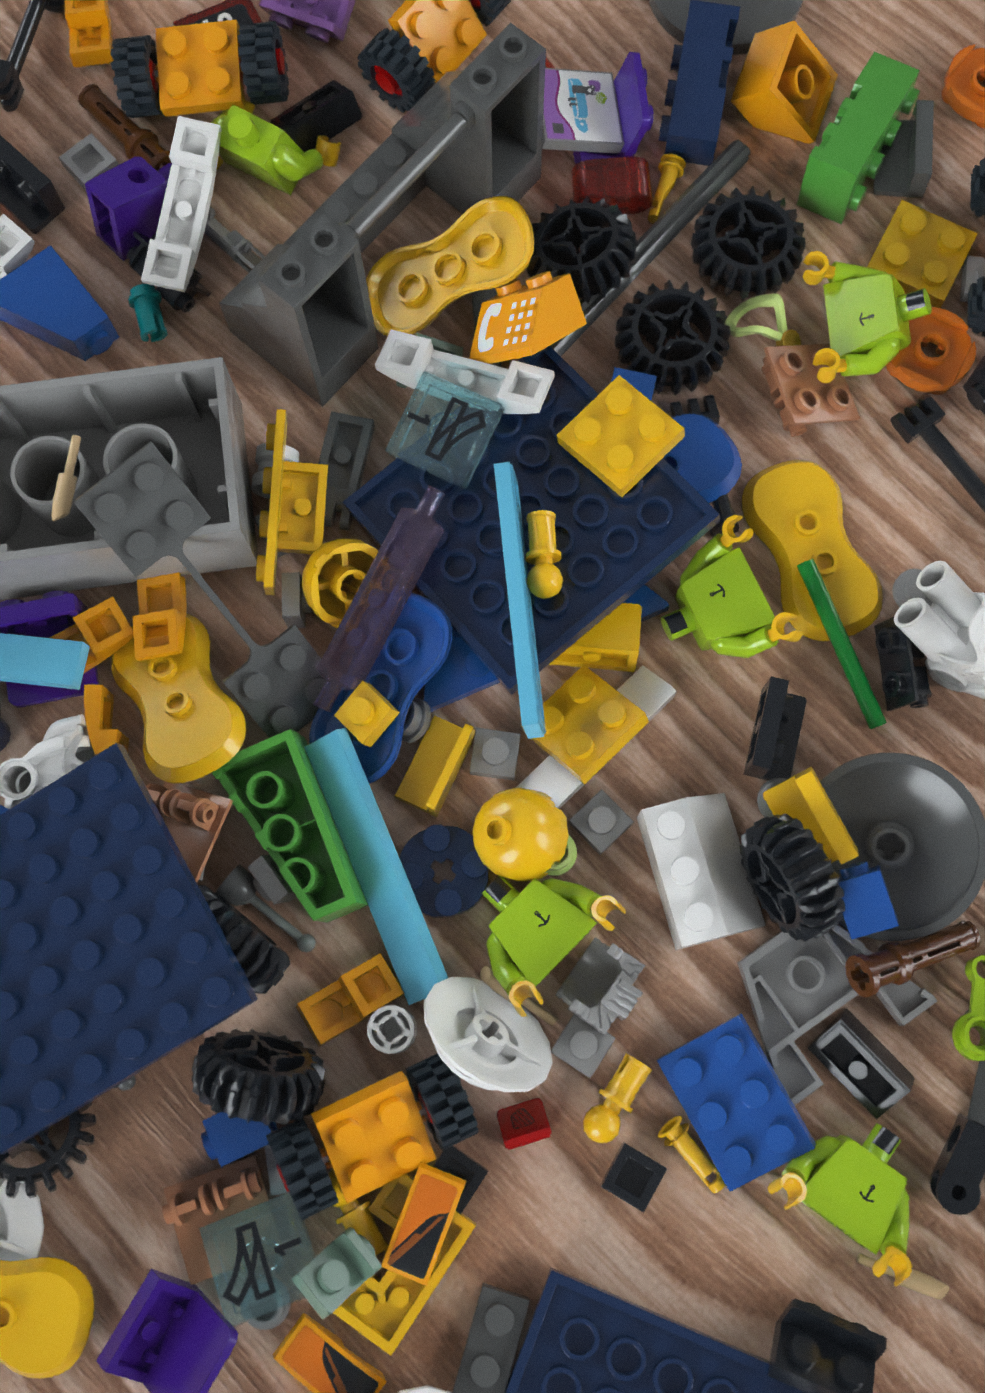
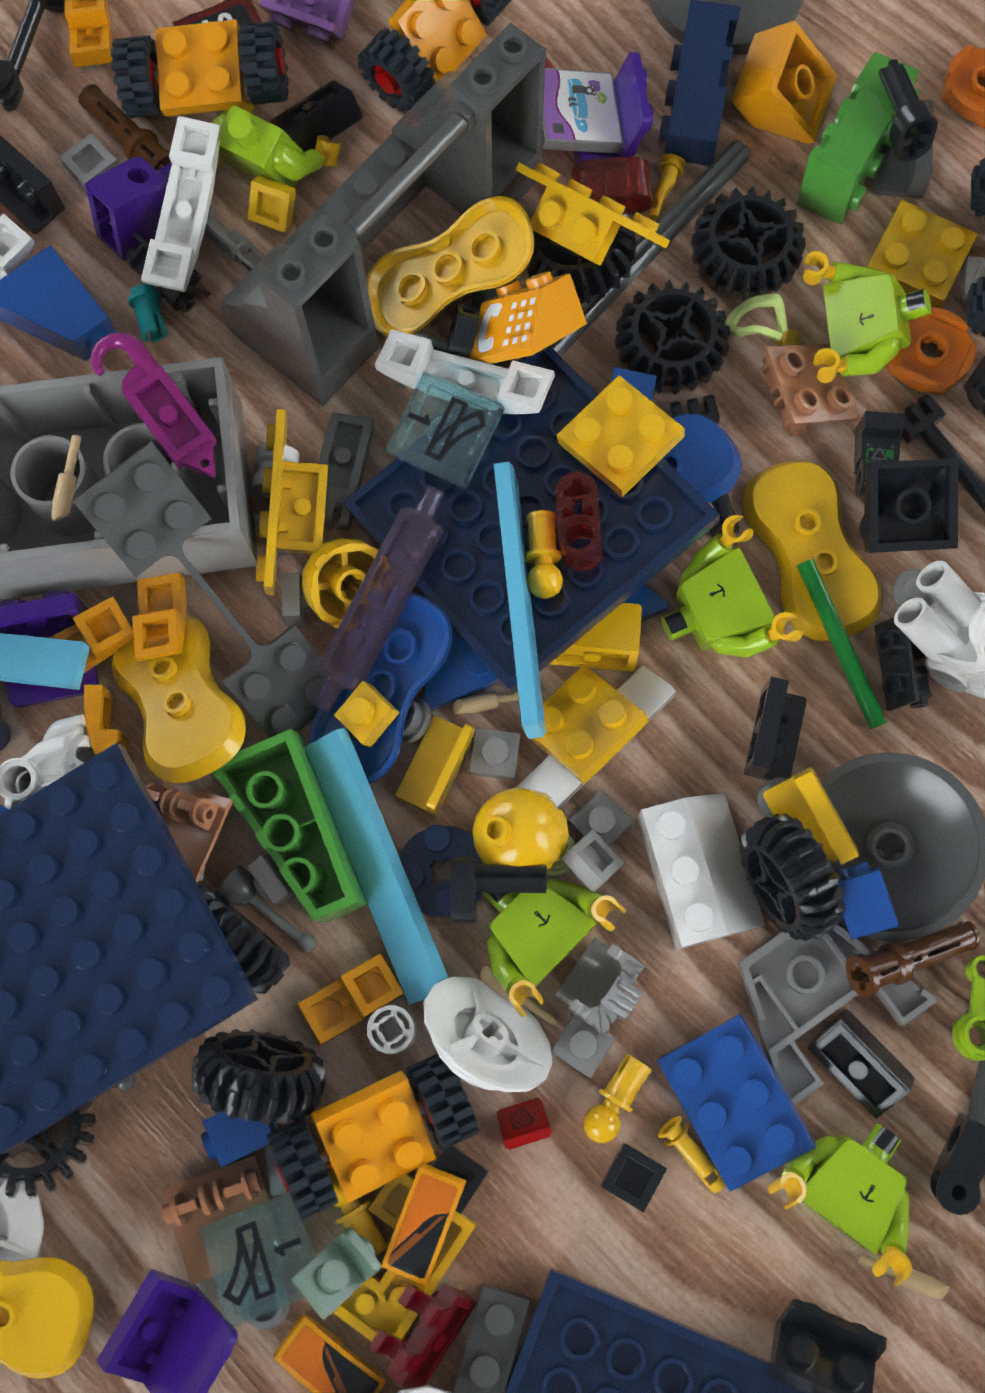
none -> magenta plate [91,332,218,478]
none -> yellow plate [247,175,297,233]
none -> dark red plate [369,1284,478,1388]
none -> black piece [448,300,480,357]
none -> black piece [450,856,547,922]
none -> tan piece [452,691,519,714]
none -> yellow bracket [515,162,670,266]
none -> clear red beam [556,472,603,571]
none -> light grey plate [561,829,624,893]
none -> black leg [854,411,905,497]
none -> black slope [860,458,958,553]
none -> black piece [879,59,938,162]

